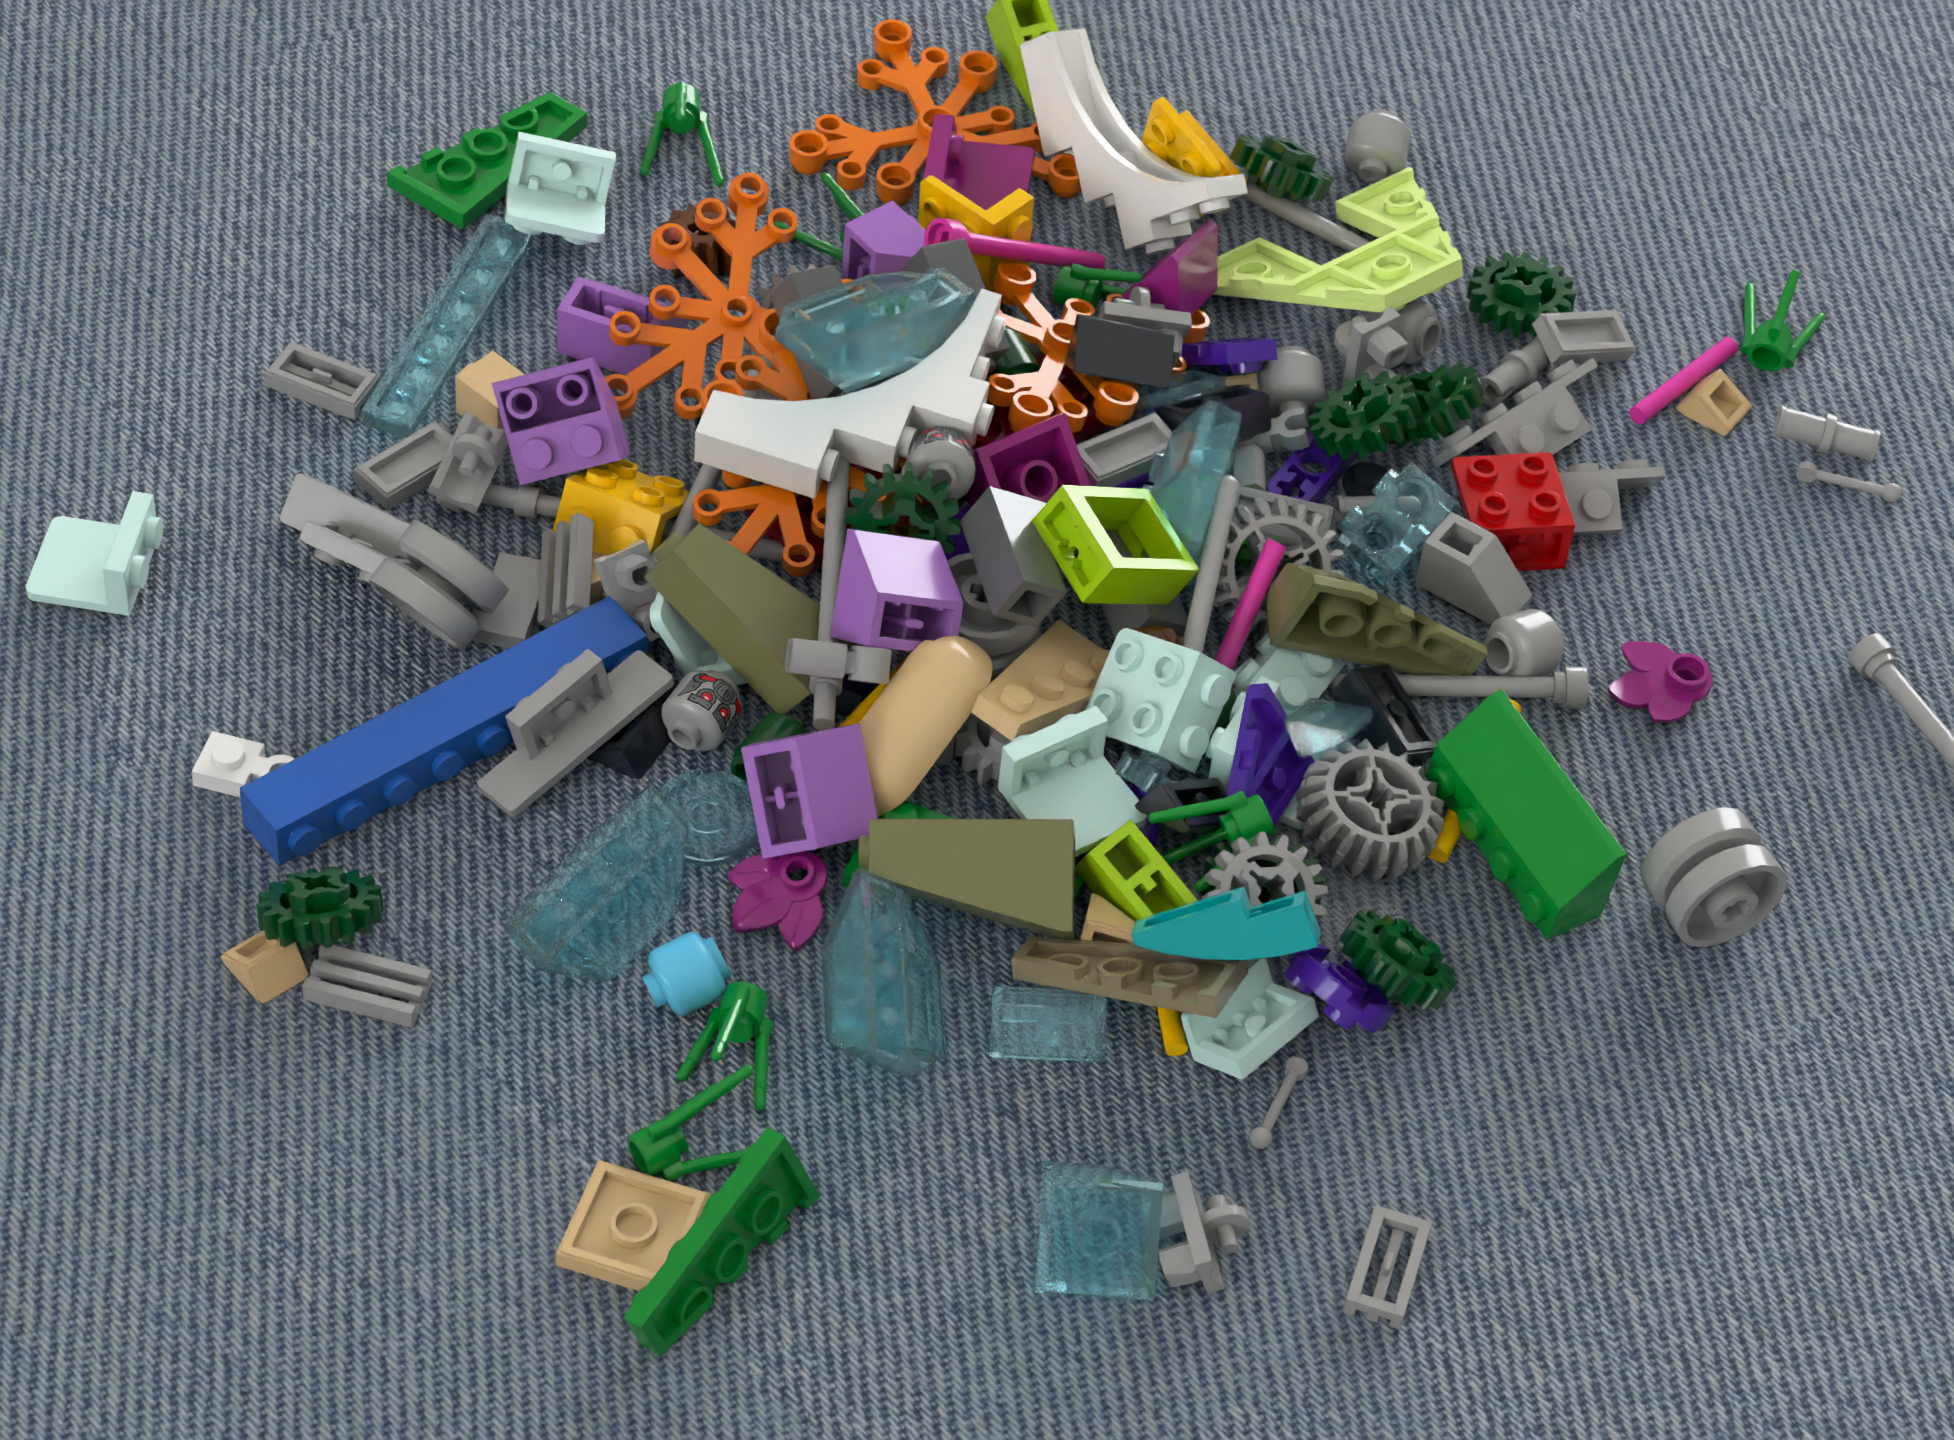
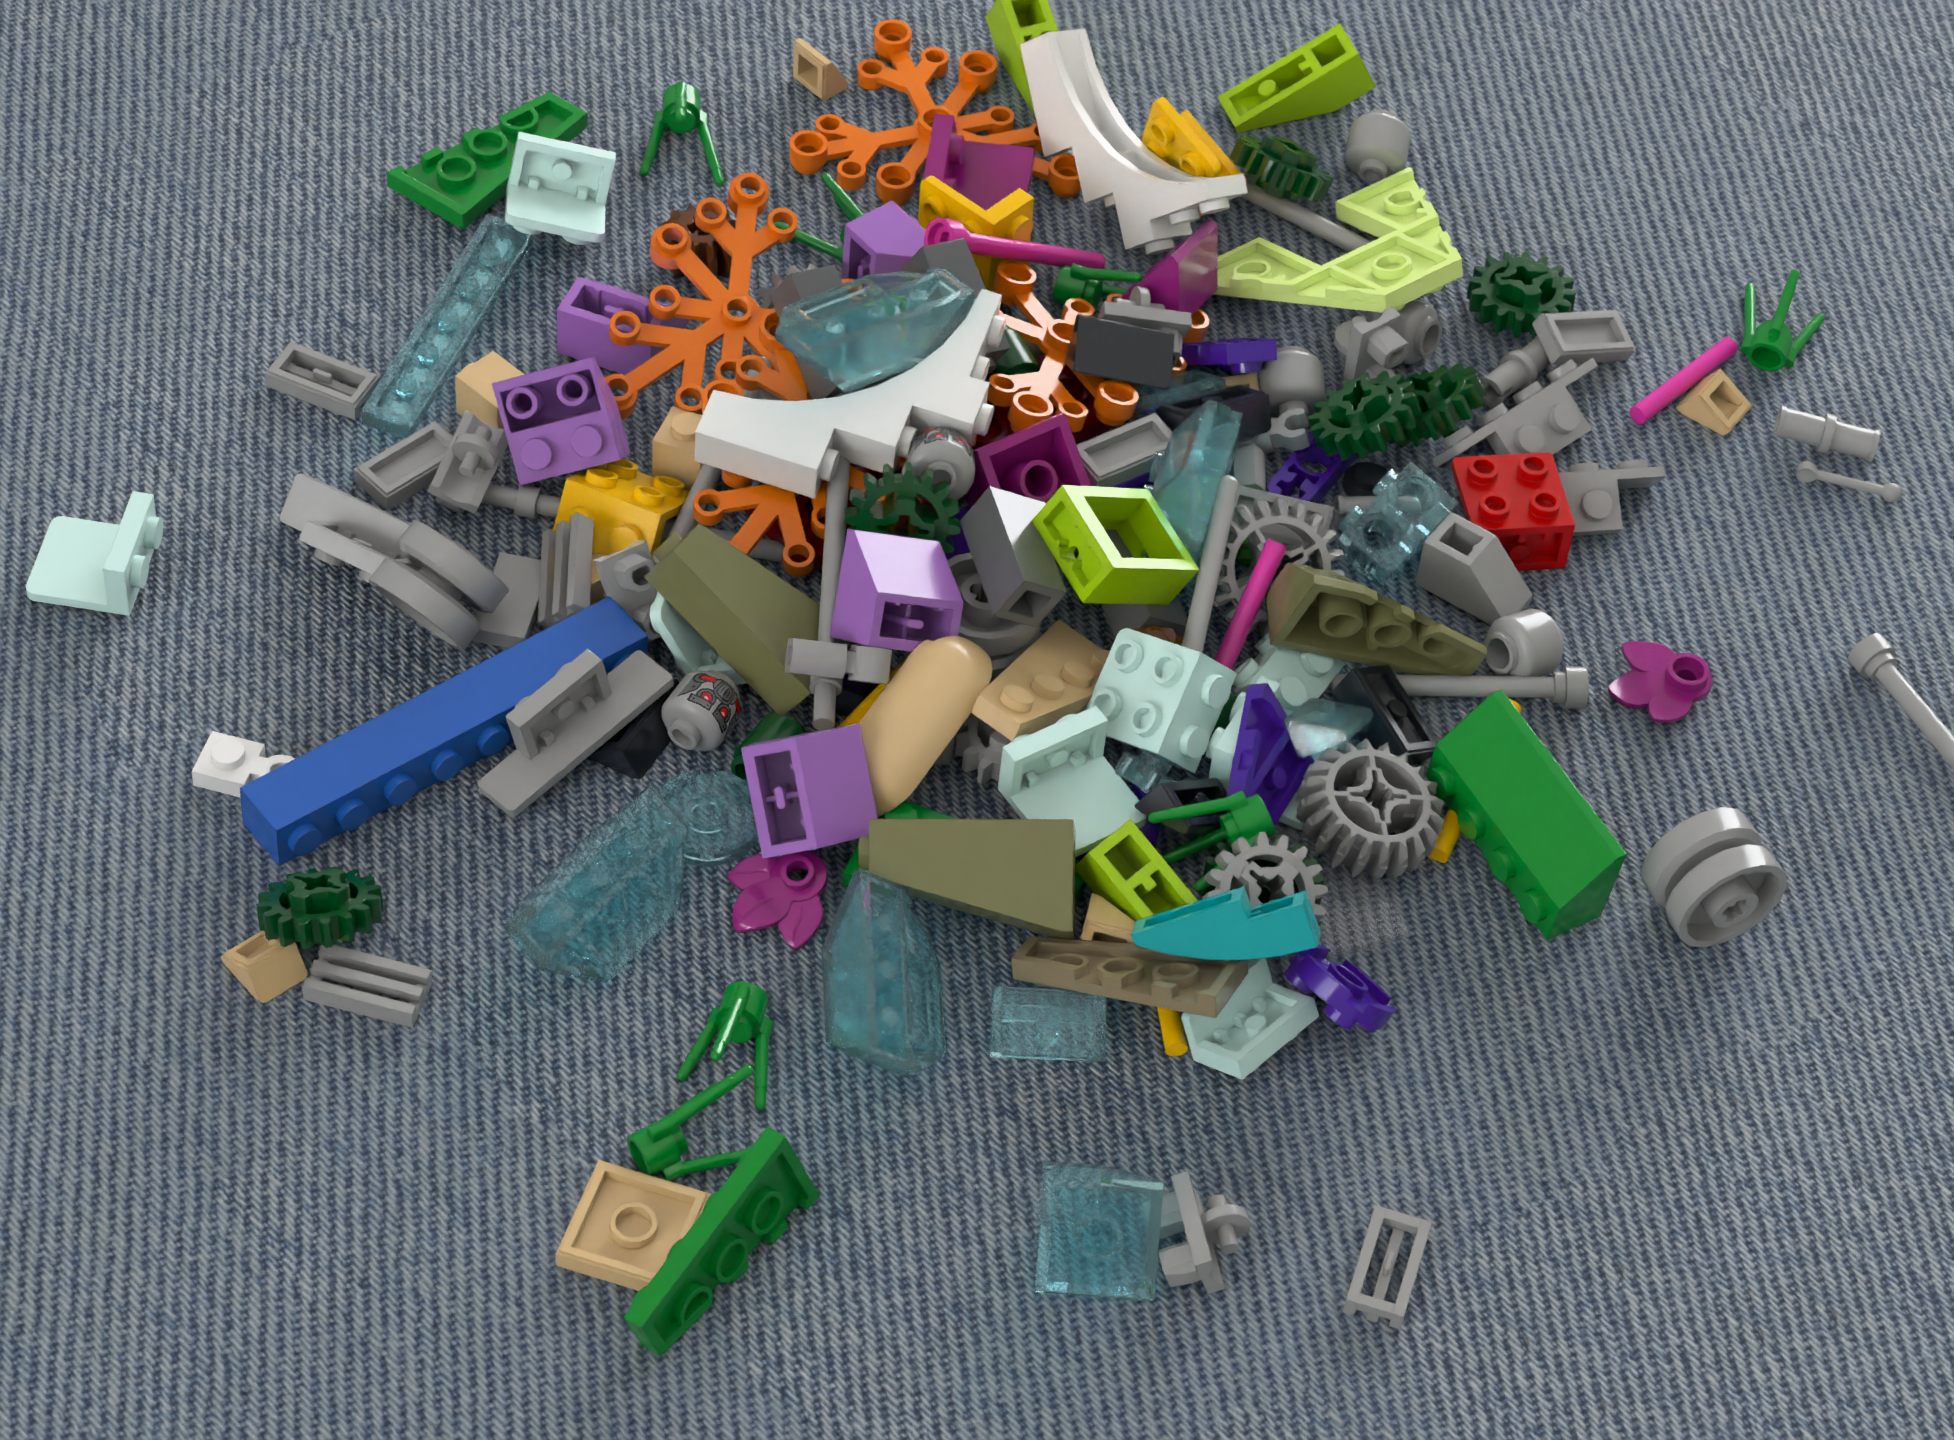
medium azure head [642,932,732,1016] -> none
light grey hinge [1249,1056,1309,1149] -> none
dark green gear [1339,910,1457,1012] -> none
none -> tan brick [652,406,703,491]
none -> tan slope [793,38,848,101]
none -> lime slope [1218,23,1376,133]

